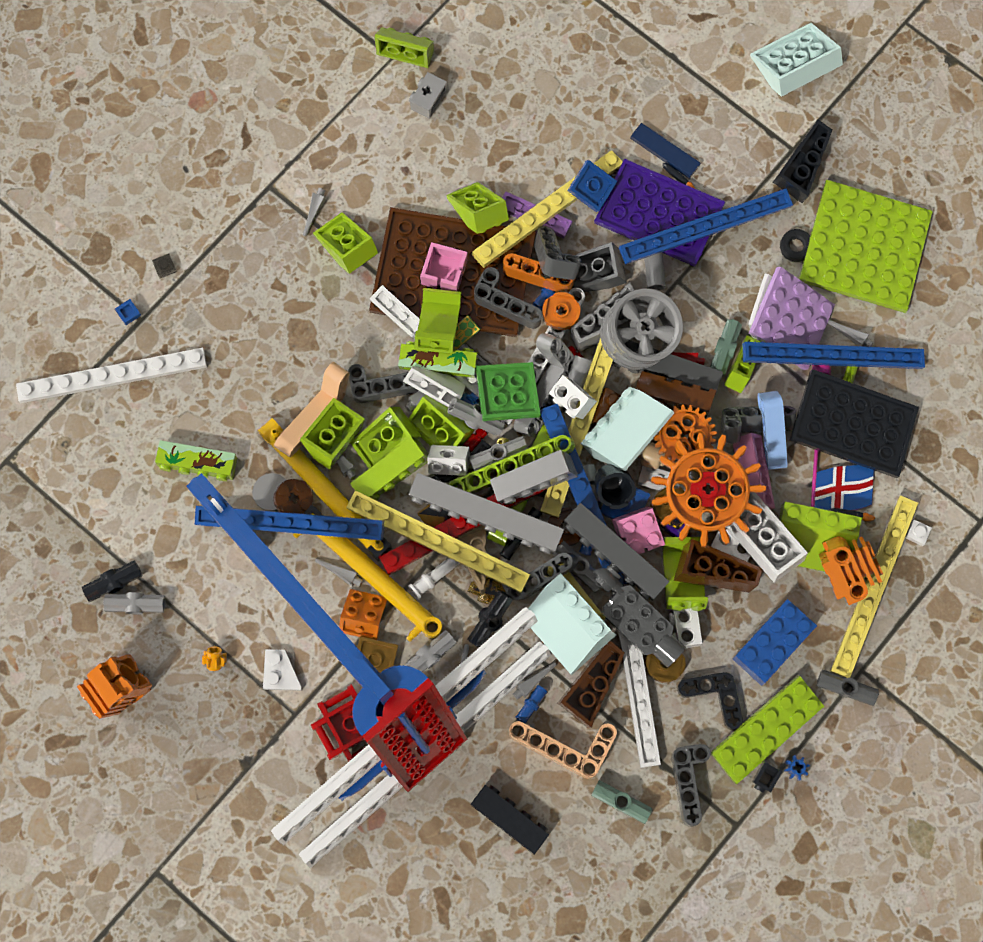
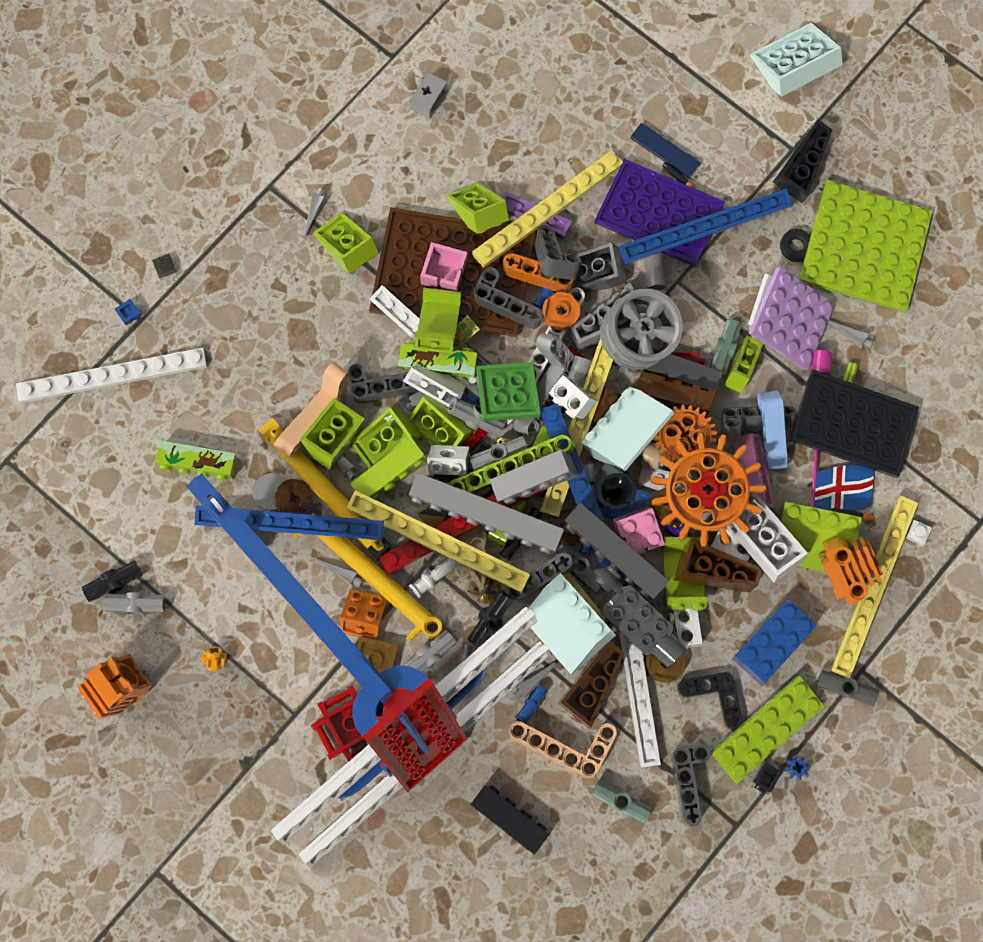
white wing [263,649,302,691] -> none
lime slope [374,27,434,68] -> none
blue plate [567,160,617,212] -> none
blue plate [742,342,925,369] -> none

